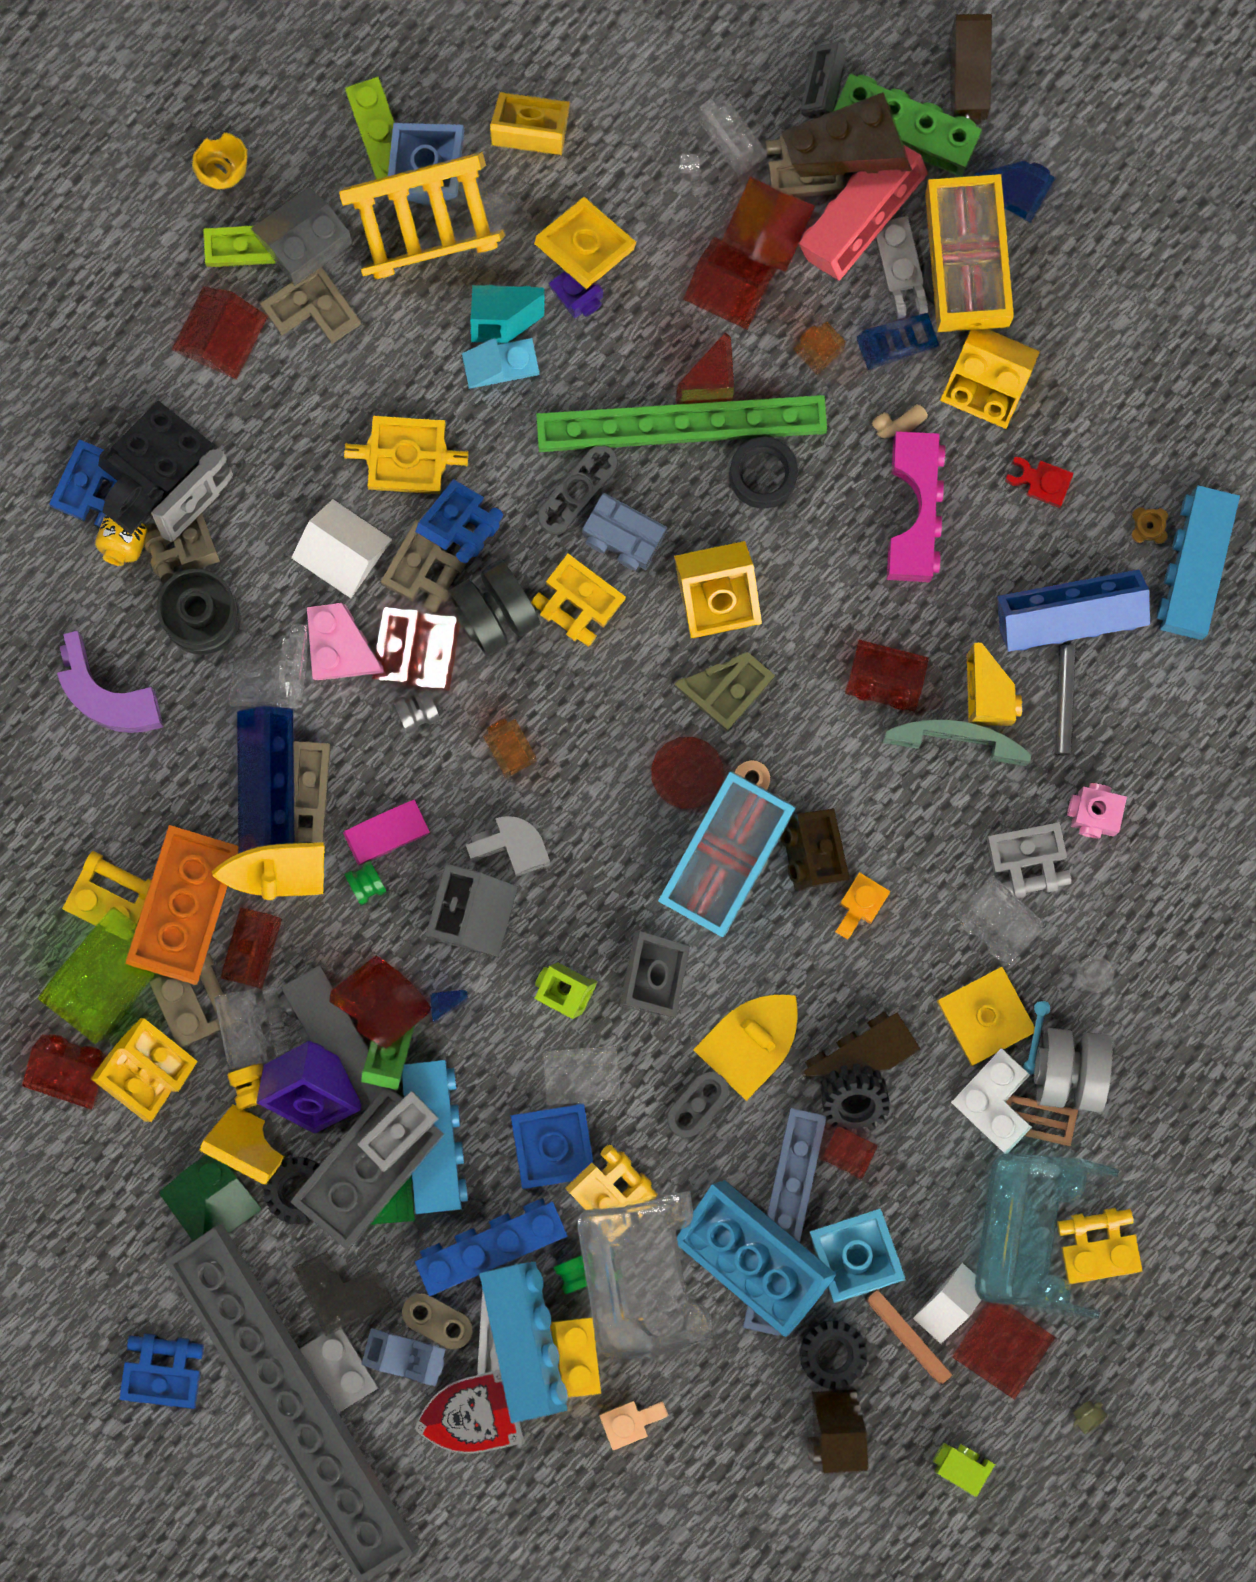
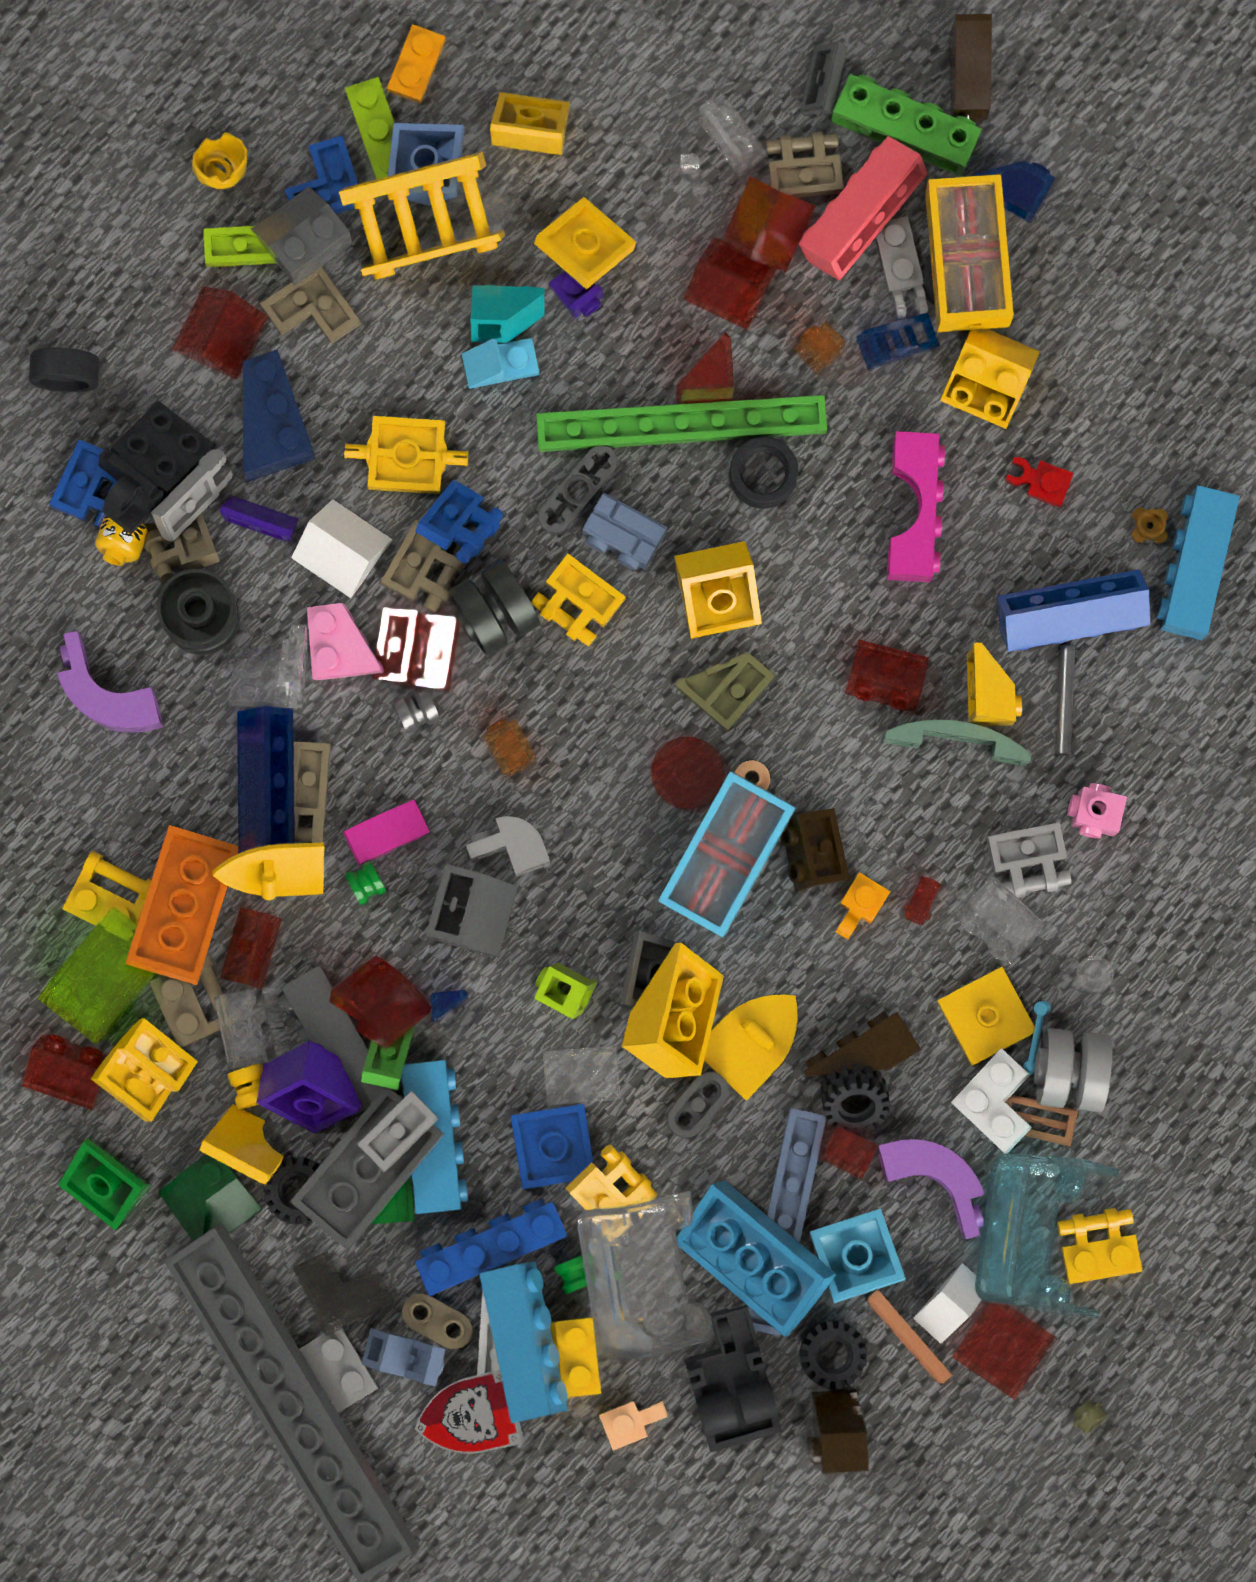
blue plate [119,1333,204,1409] -> none
dark brown wedge [781,92,912,177] -> none
tan arm [872,404,928,439] -> none
lime brick [933,1442,995,1497] -> none
none -> black tyre [29,347,100,392]
none -> green slope [58,1138,152,1231]
none -> dark purple slope [220,495,299,543]
none -> dark blue wedge [243,350,316,482]
none -> blue plate [285,135,358,214]
none -> light orange plate [387,24,446,104]
none -> yellow slope [622,943,724,1078]
none -> black plate [684,1305,783,1453]
none -> medium lavender arch [876,1139,985,1239]
none -> clear red pin [903,876,942,925]

